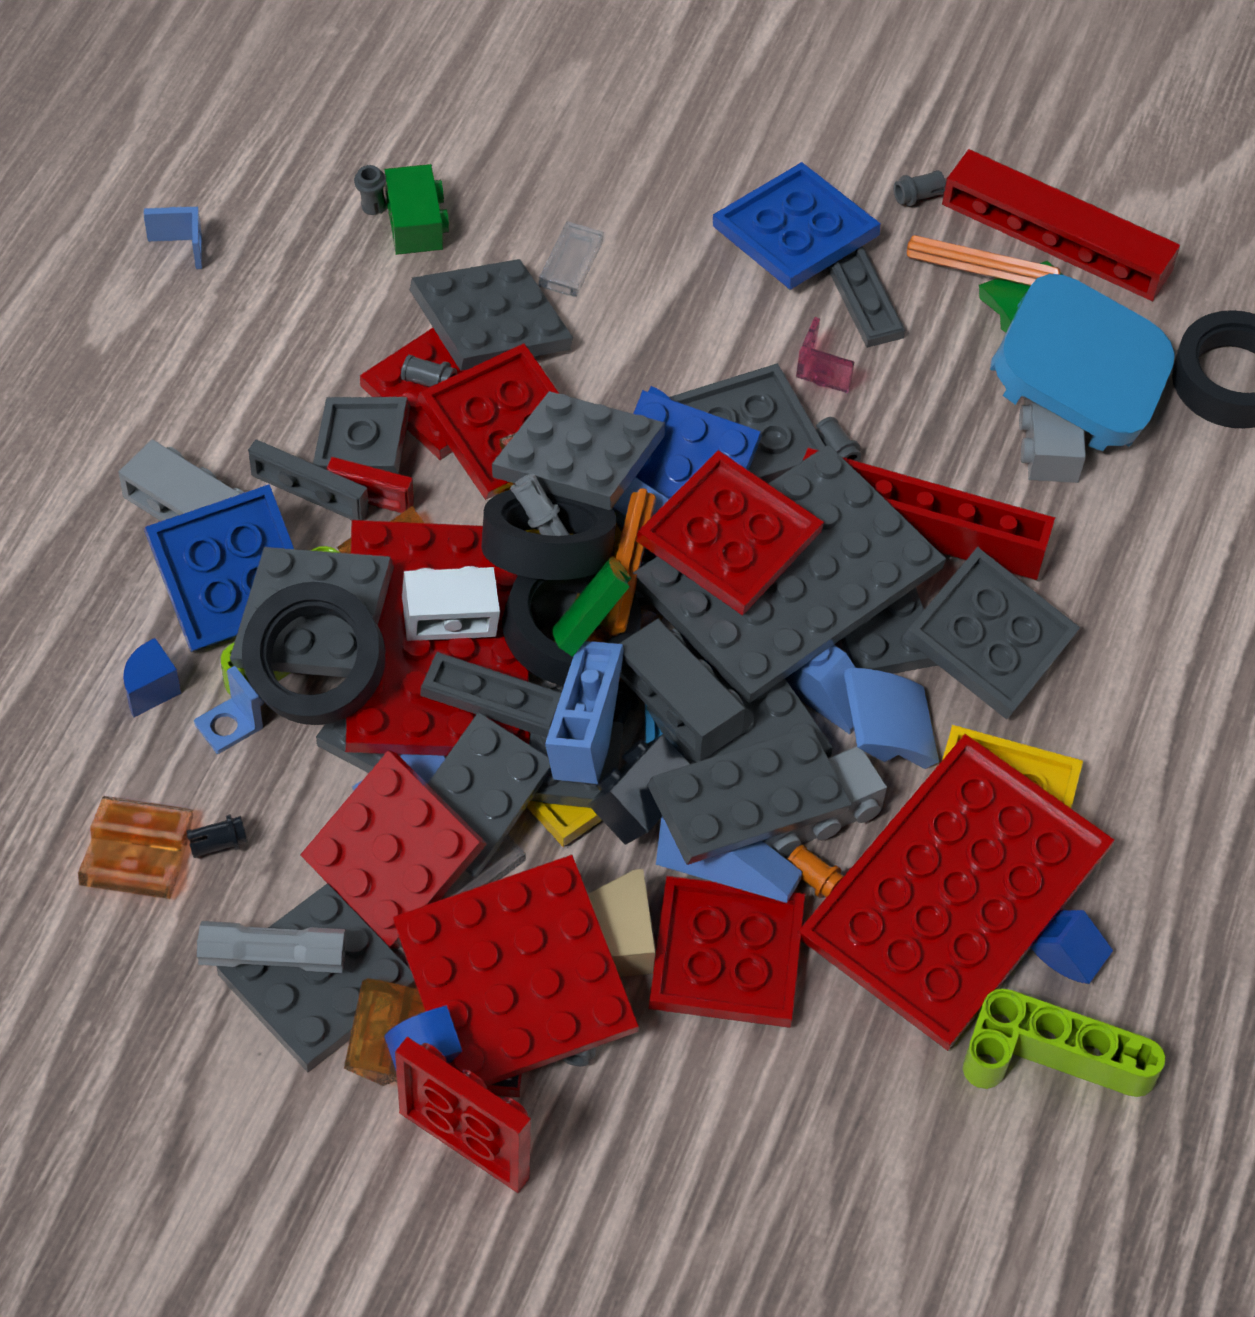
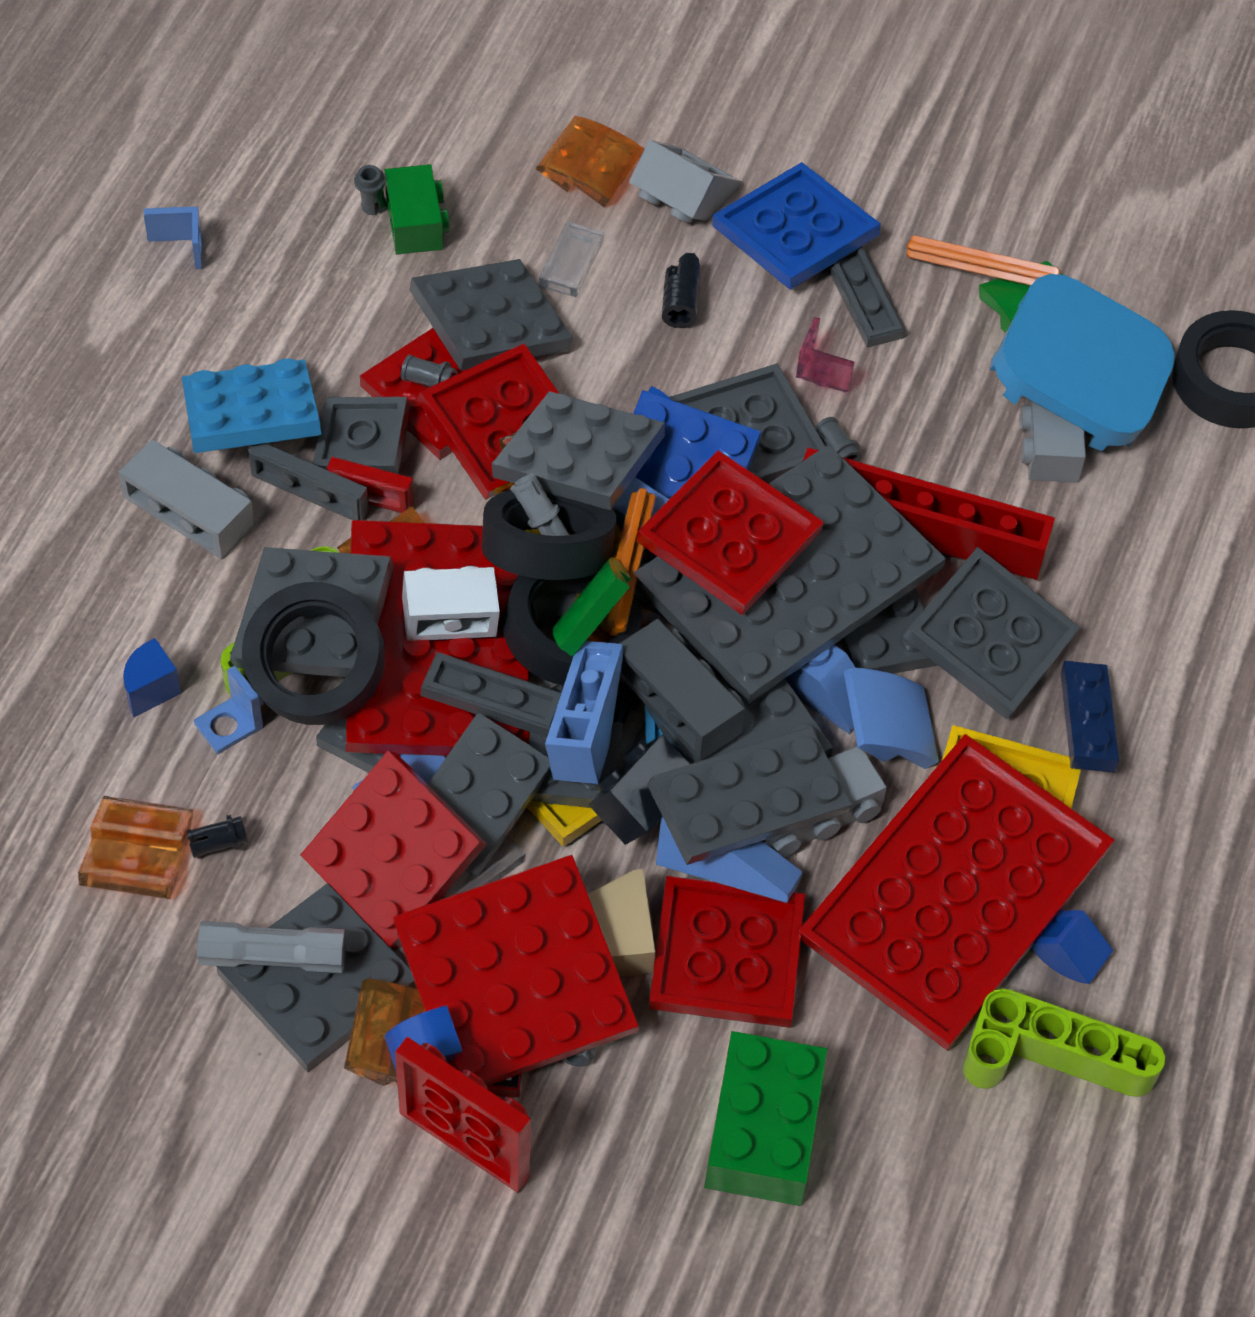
blue plate [144,484,294,653] -> none
orange pin [787,845,844,898] -> none
dark grey pin [893,170,946,206] -> none
red brick [942,149,1180,302] -> none
none -> dark azure plate [182,359,321,453]
none -> clear orange slope [536,115,645,207]
none -> light grey slope [629,139,742,223]
none -> black hinge [662,252,700,328]
none -> green brick [704,1031,827,1206]
none -> dark blue plate [1061,661,1119,773]

